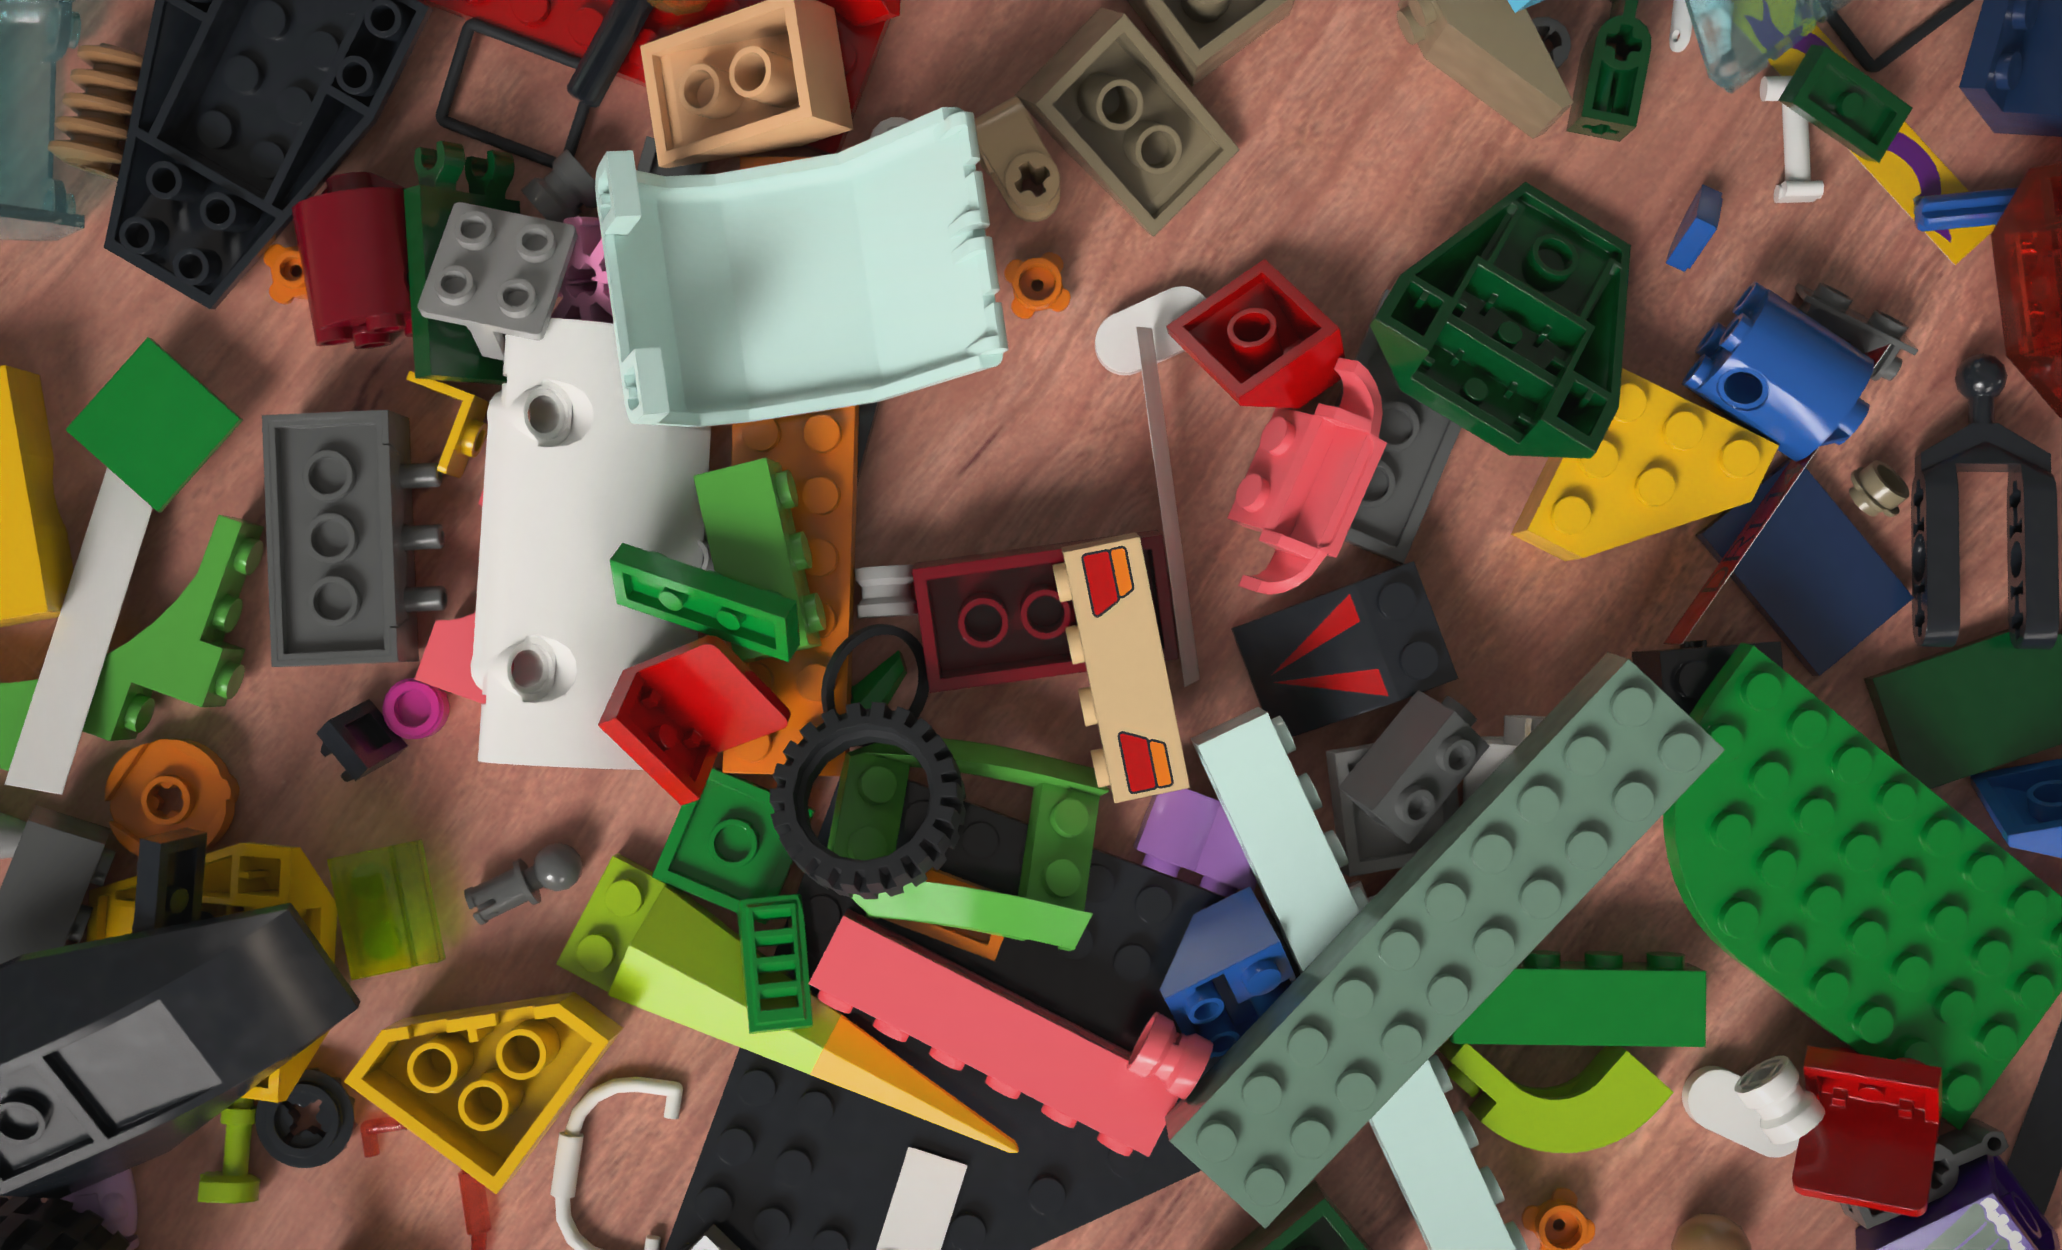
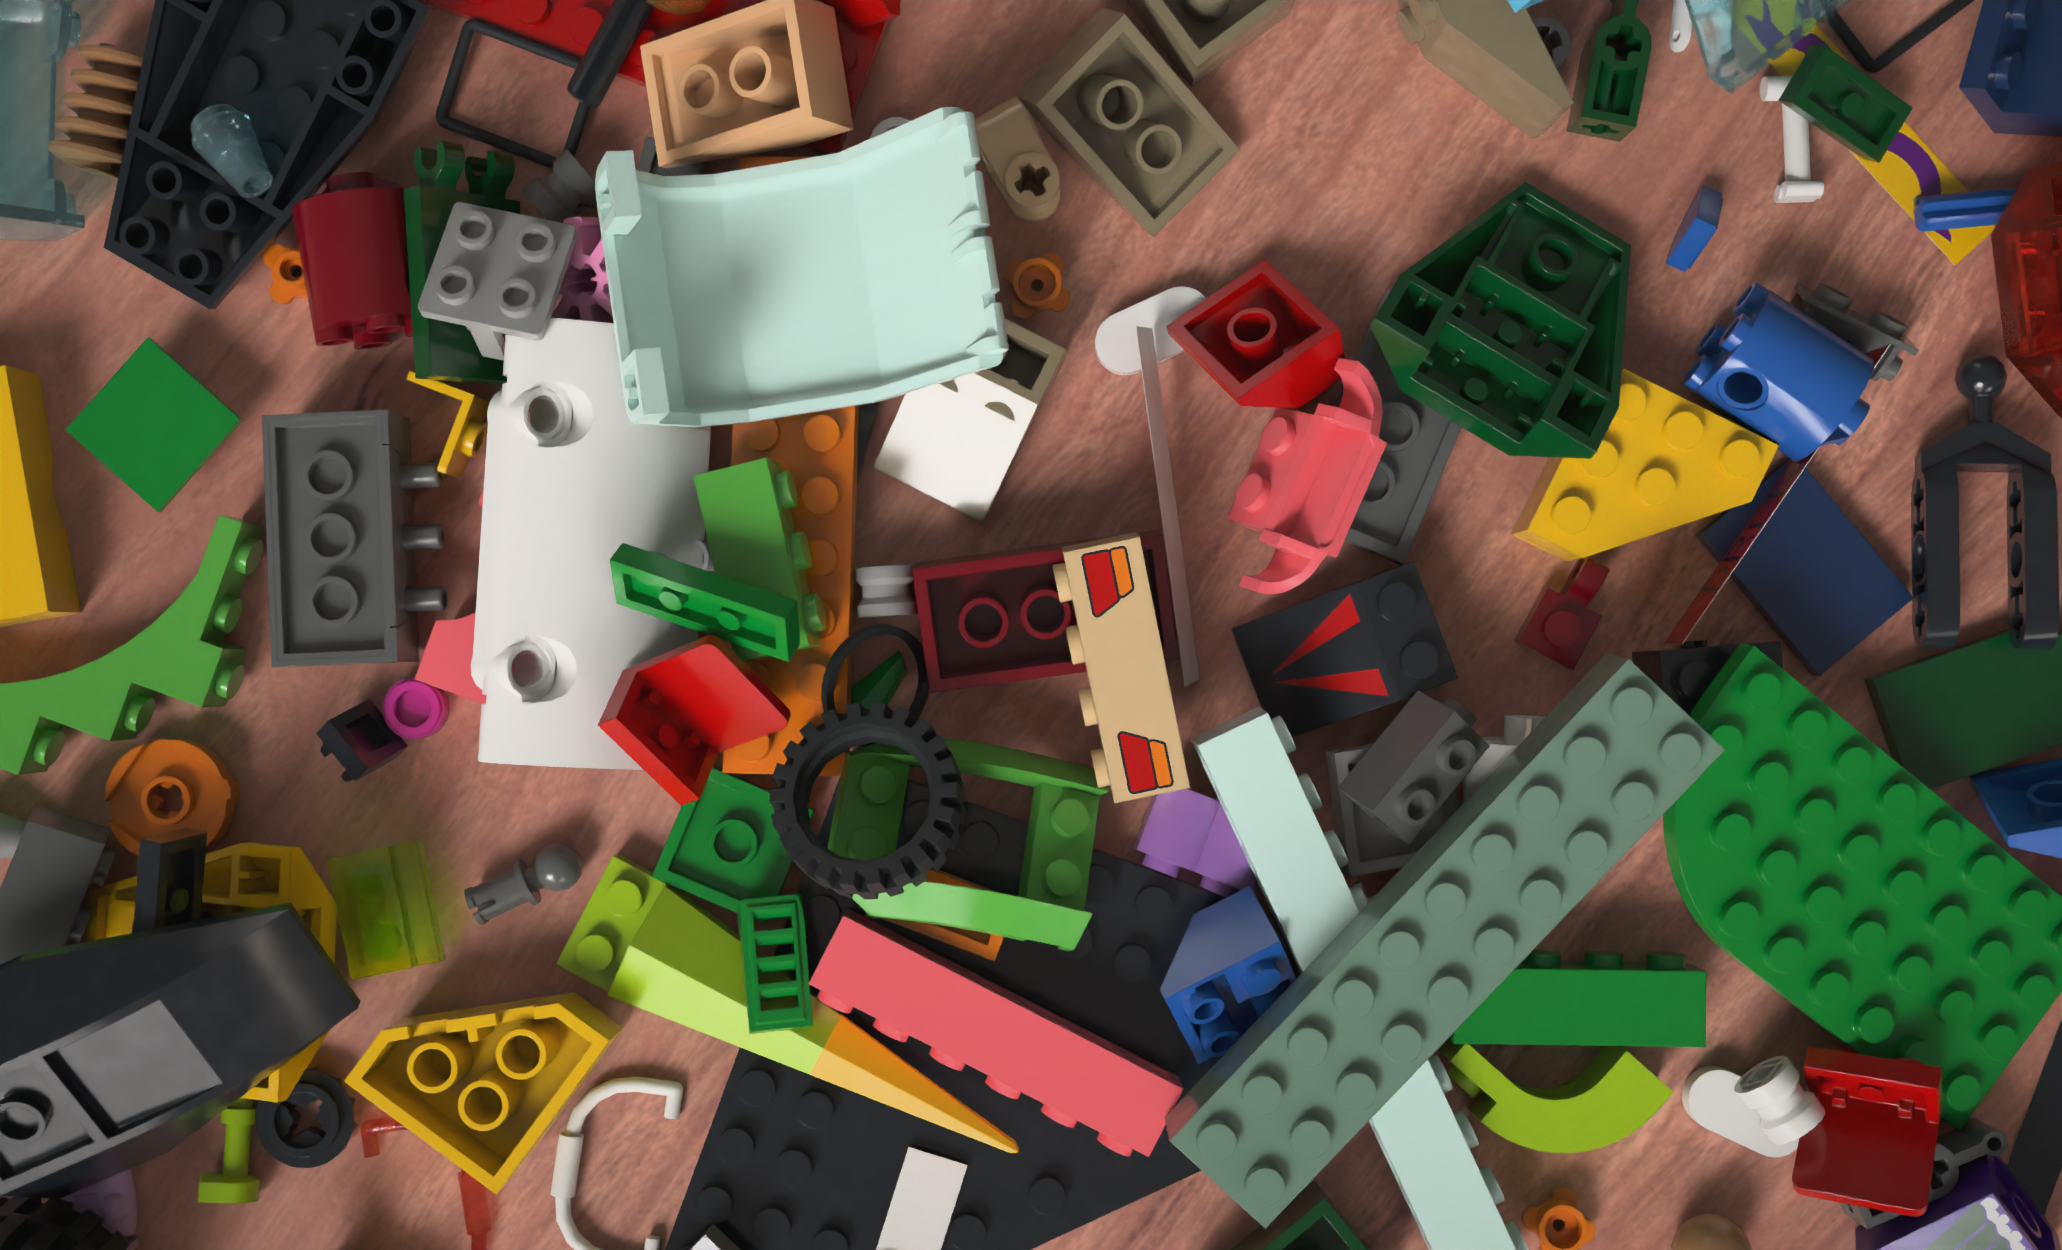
white sticker [5,467,153,795] -> none
coral wheel [1127,1012,1214,1100] -> none
dark tan plate [1849,460,1910,517] -> none
none -> clear light blue cone [191,104,273,198]
none -> slope [874,318,1066,522]
none -> dark red plate [1514,558,1610,670]

